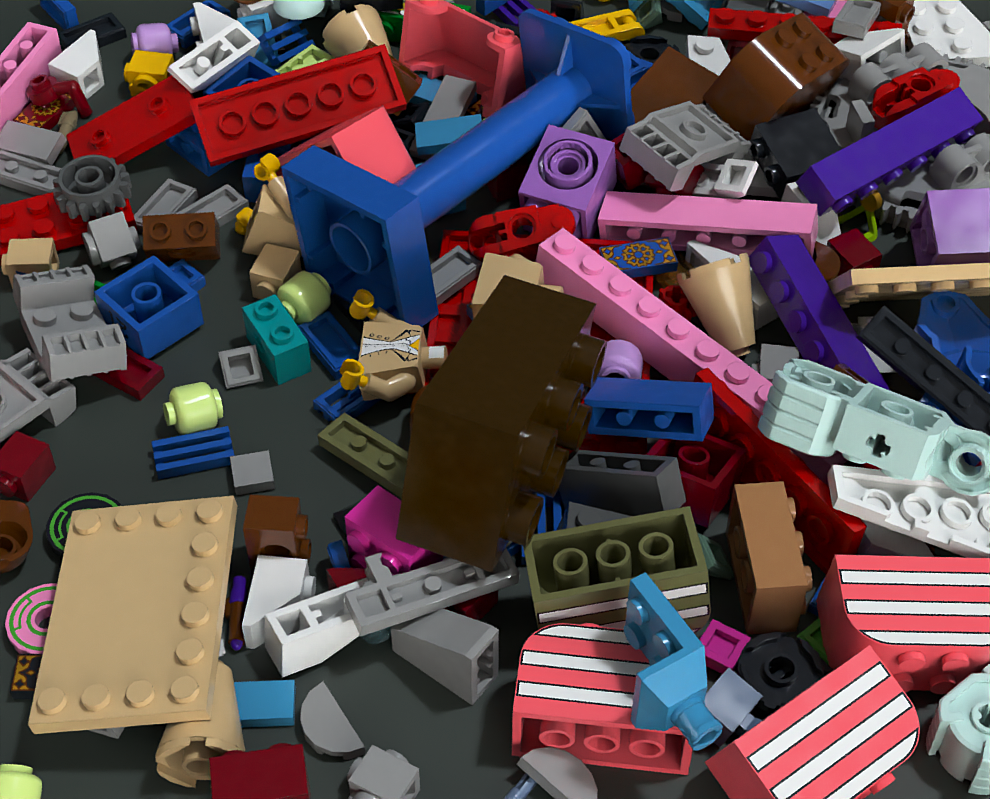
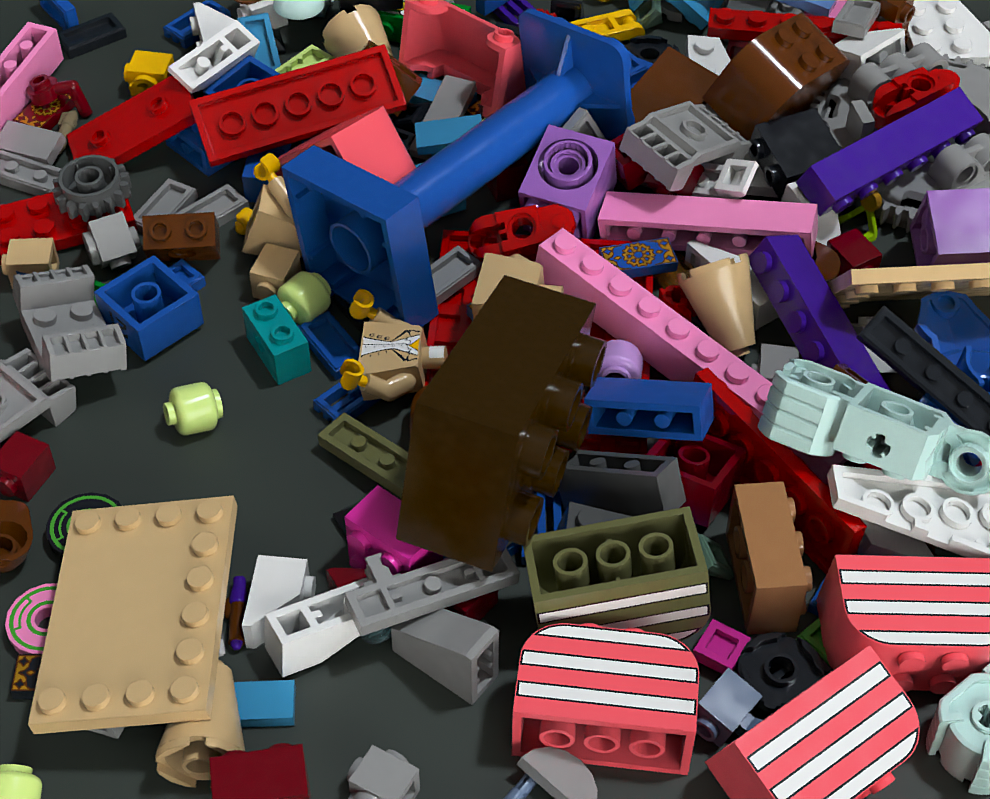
white slope [48,29,104,99] -> none
dark red tile [92,348,165,401] -> none
lavender head [130,23,179,55] -> none
blue tile [151,426,235,480] -> none
light grey slope [218,345,263,389] -> none
light grey tile [230,450,275,496] -> none
reddish brown brick [243,494,312,576] -> none
blue tile [257,20,316,67] -> none
light grey tile [300,681,366,760] -> none
blue tile [327,540,351,568] -> none
dark azure plate [624,572,723,751] -> none

